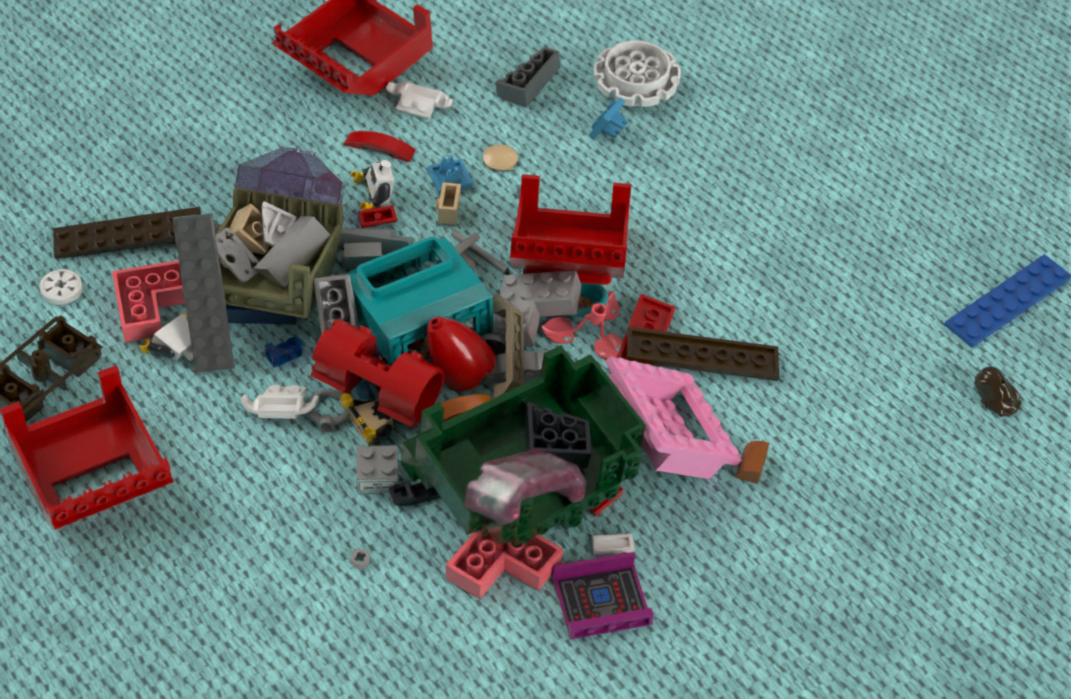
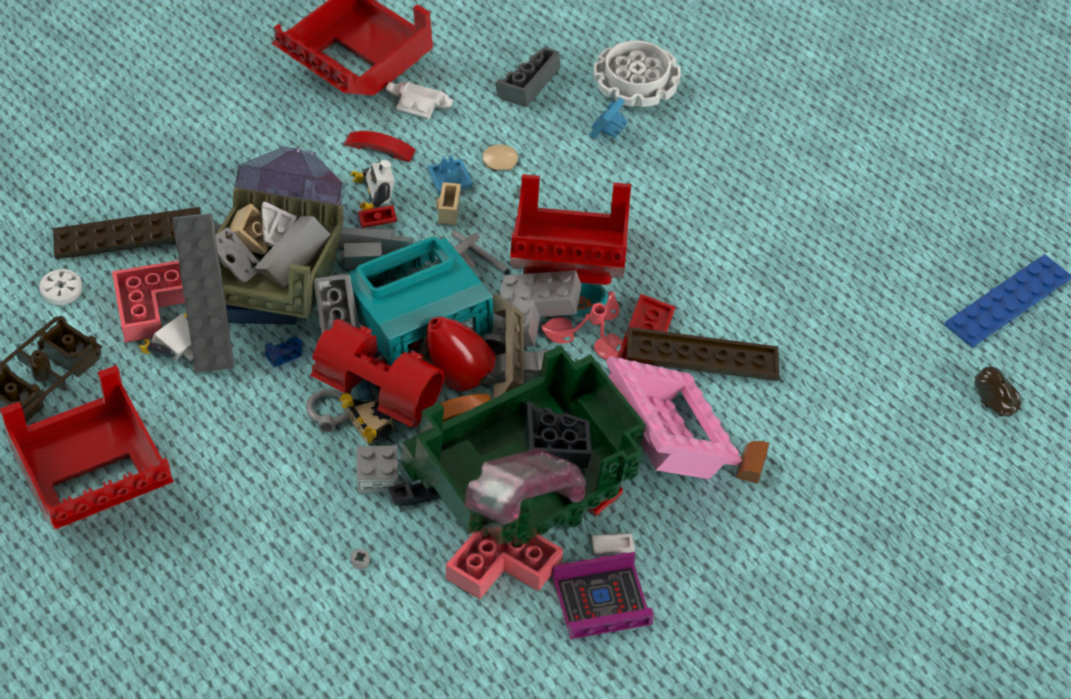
white plate [241,385,319,419] -> none

